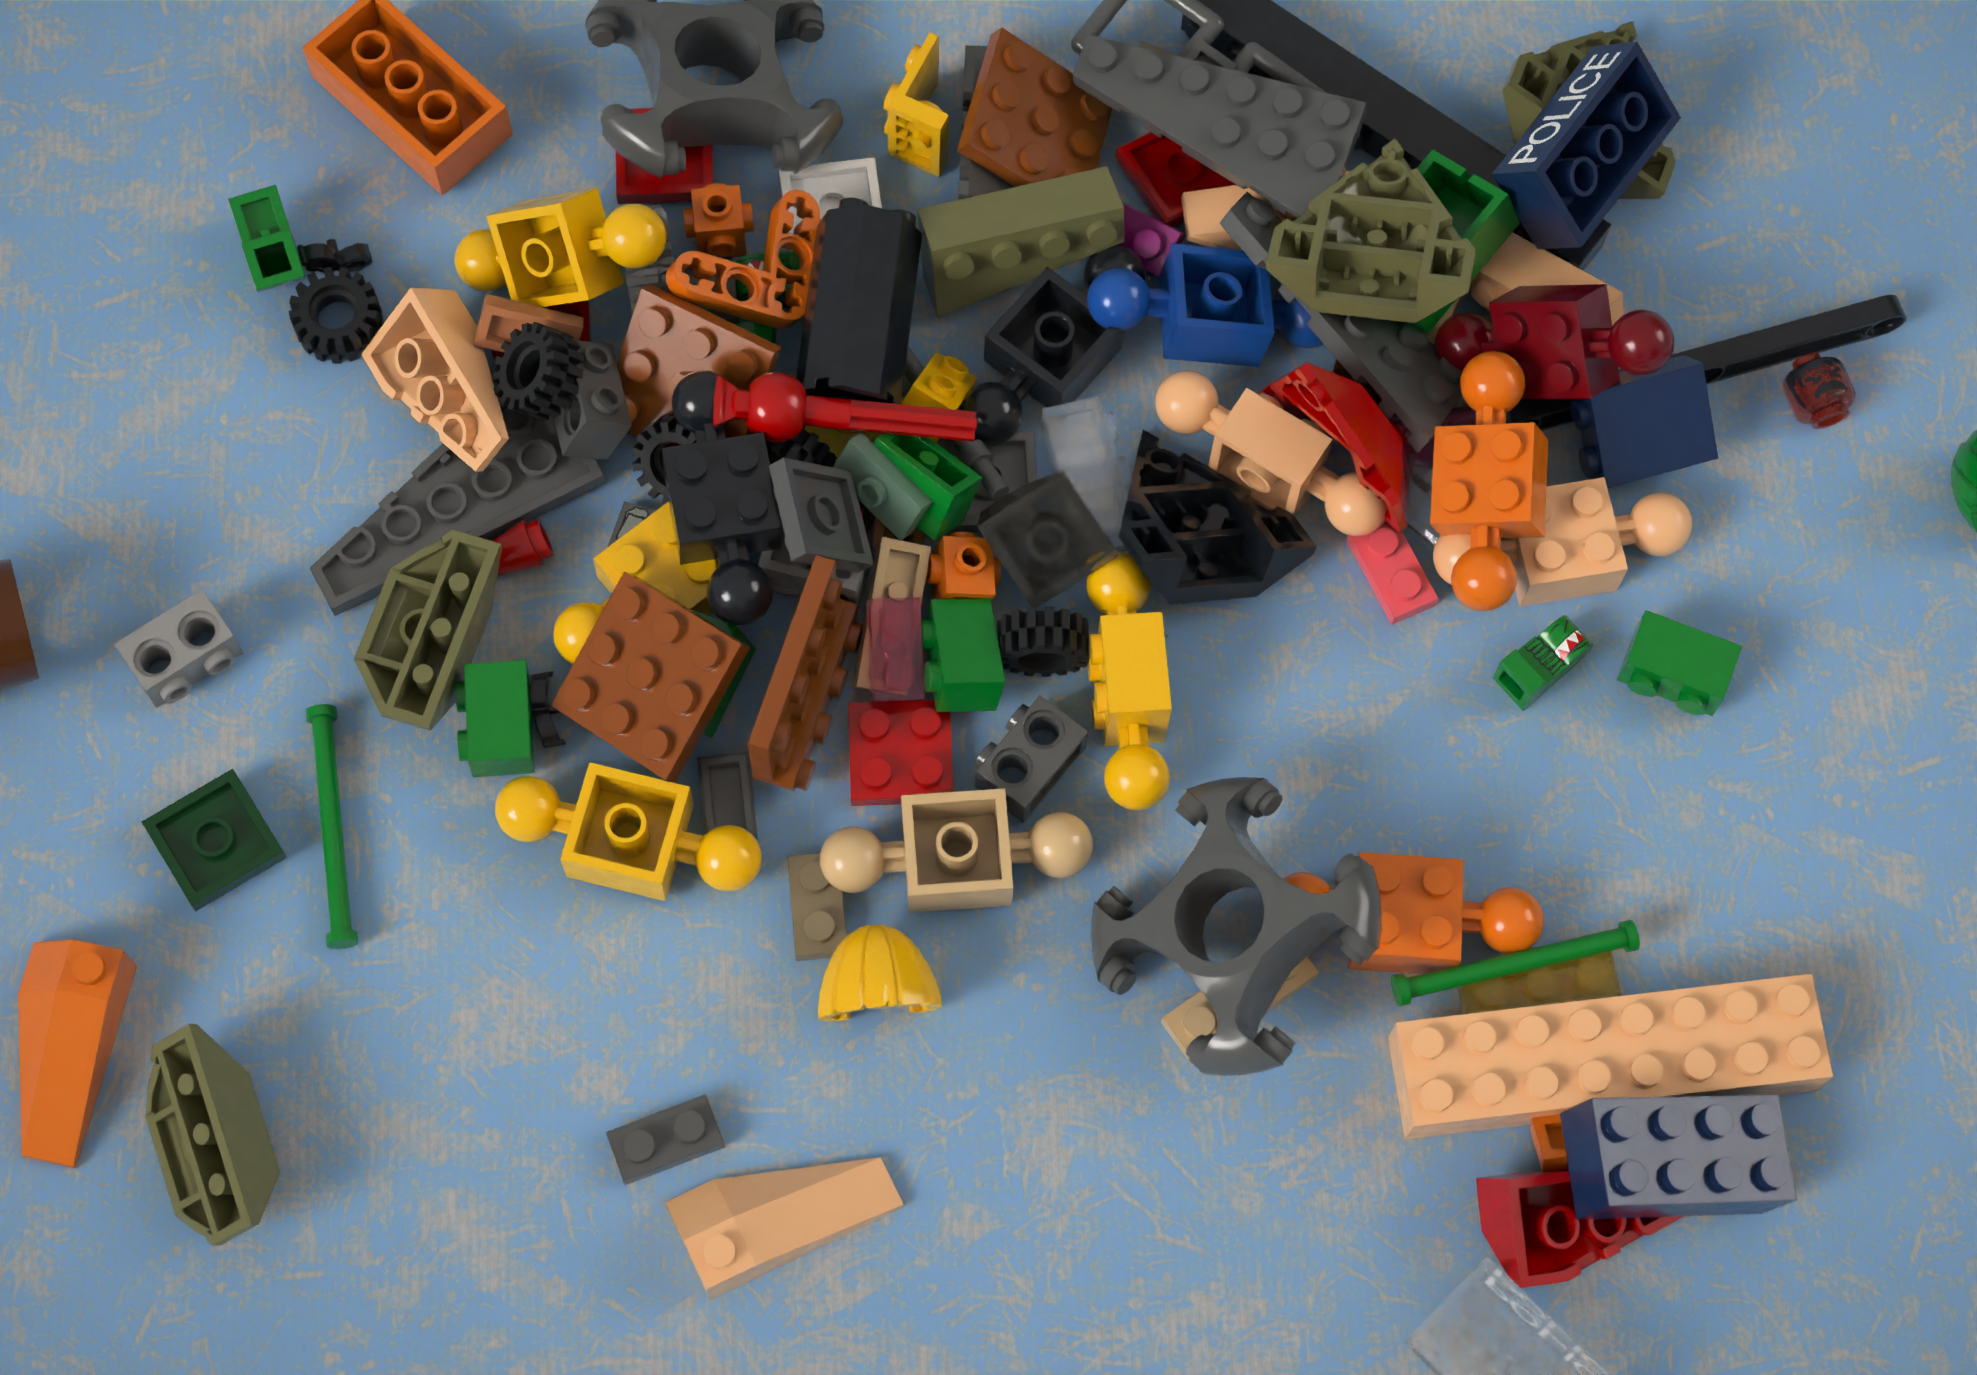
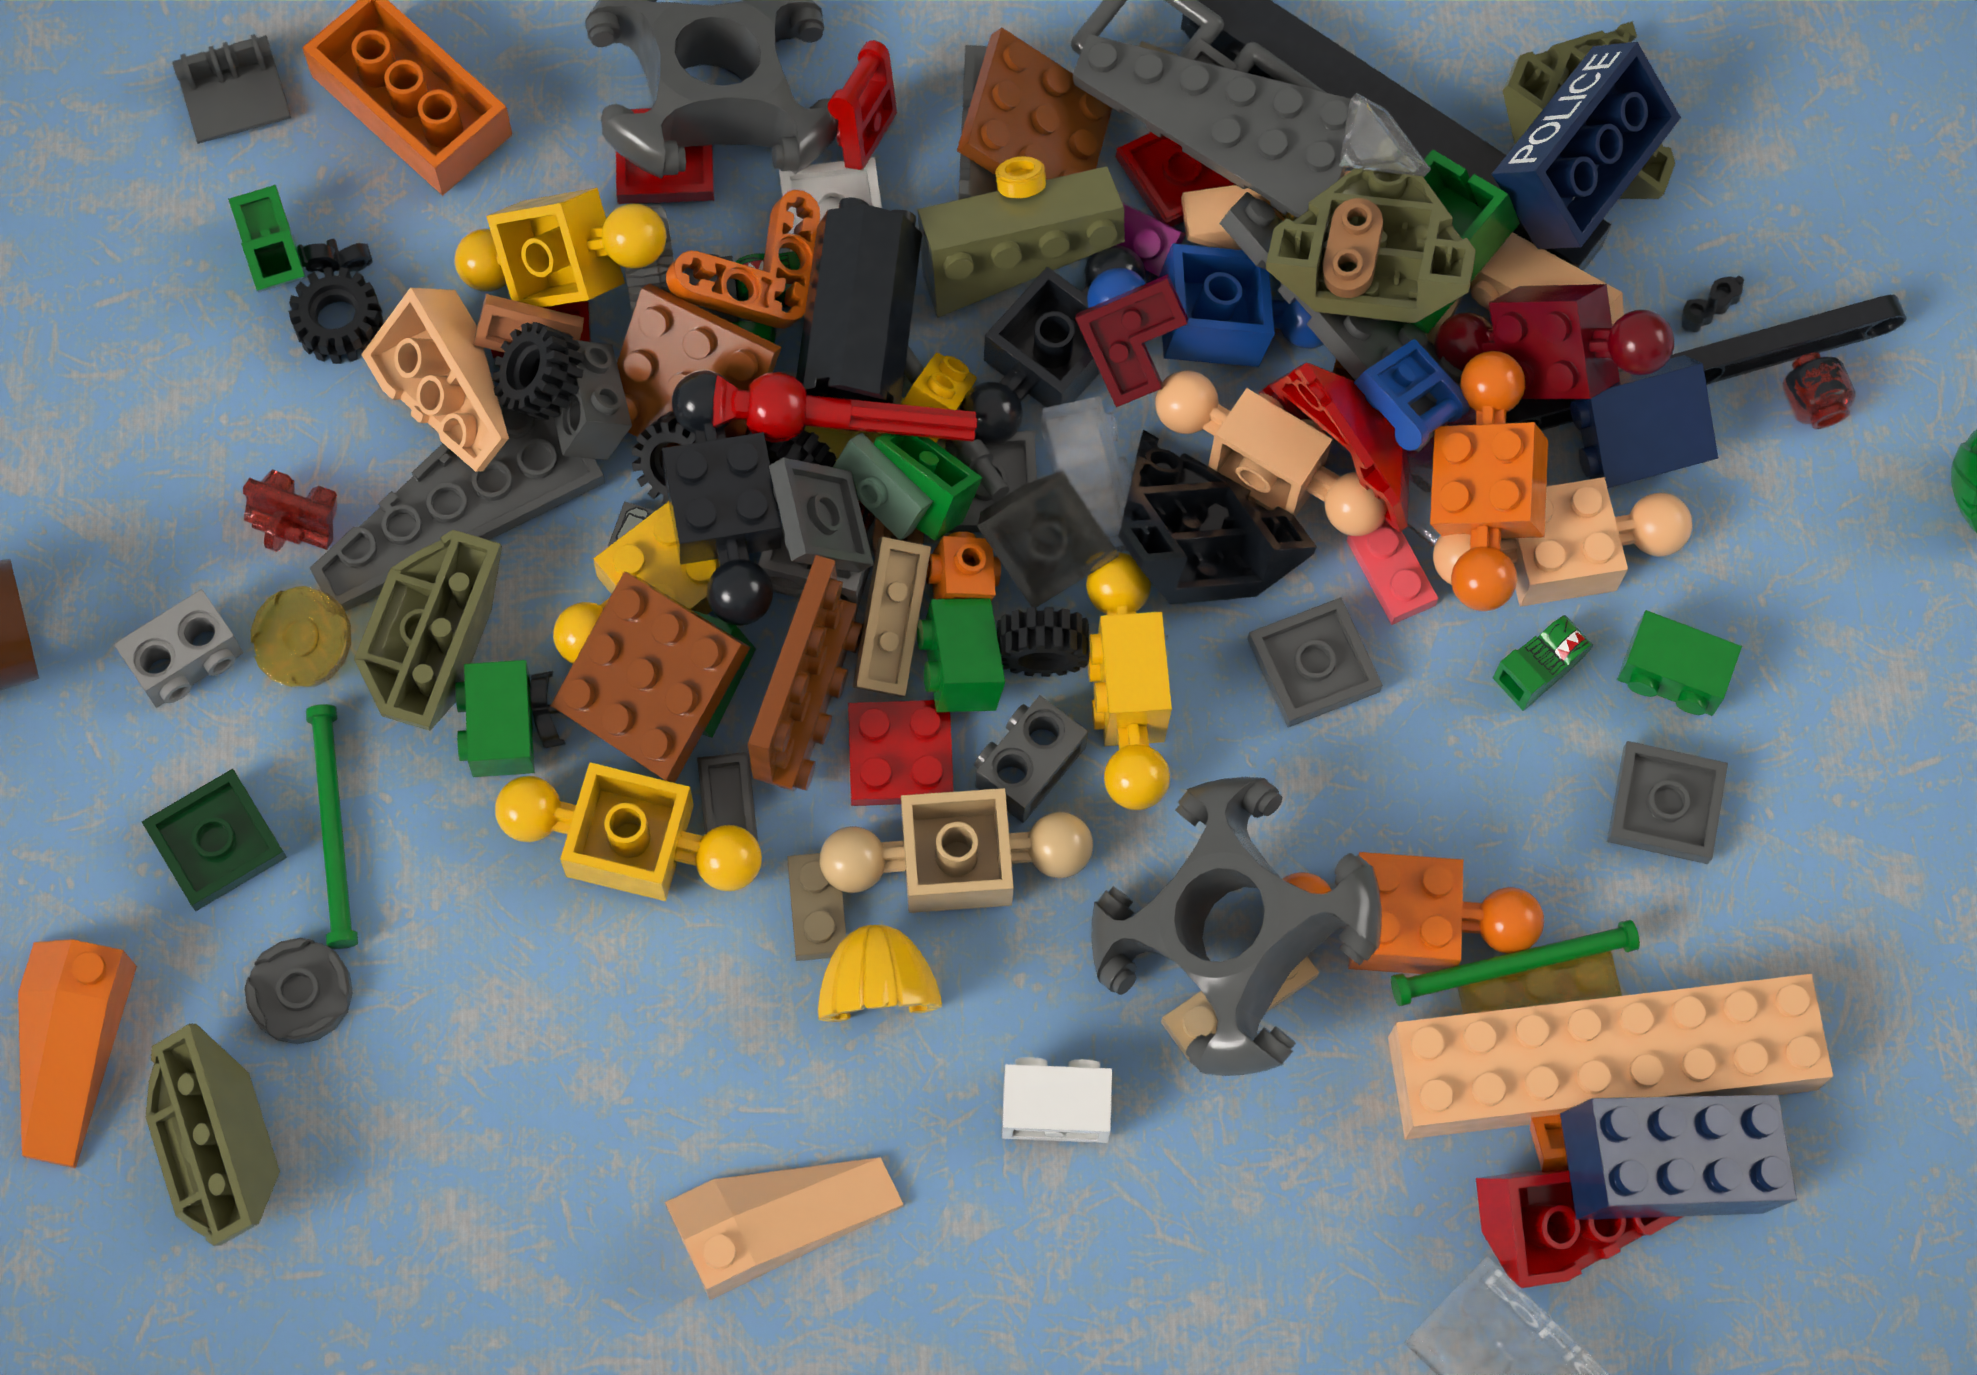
red cone [492,519,554,576] -> none
dark grey plate [606,1094,725,1186] -> none
orange brick [683,183,754,257] -> none
clear pink plate [866,597,925,702] -> none
yellow bracket [883,32,949,177] -> none
none -> dark grey hinge [172,34,291,144]
none -> clear red hips [243,469,337,552]
none -> dark grey tile [244,938,353,1044]
none -> clear yellow tile [251,586,351,688]
none -> red plate [827,40,897,170]
none -> yellow tile [995,156,1046,198]
none -> white brick [1002,1057,1112,1143]
none -> dark red plate [1075,274,1188,408]
none -> dark grey plate [1247,597,1383,727]
none -> medium nougat plate [1323,198,1383,298]
none -> clear slope [1339,93,1431,177]
none -> blue plate [1354,338,1470,451]
none -> dark grey plate [1607,741,1728,864]
none -> black piece [1681,276,1744,332]

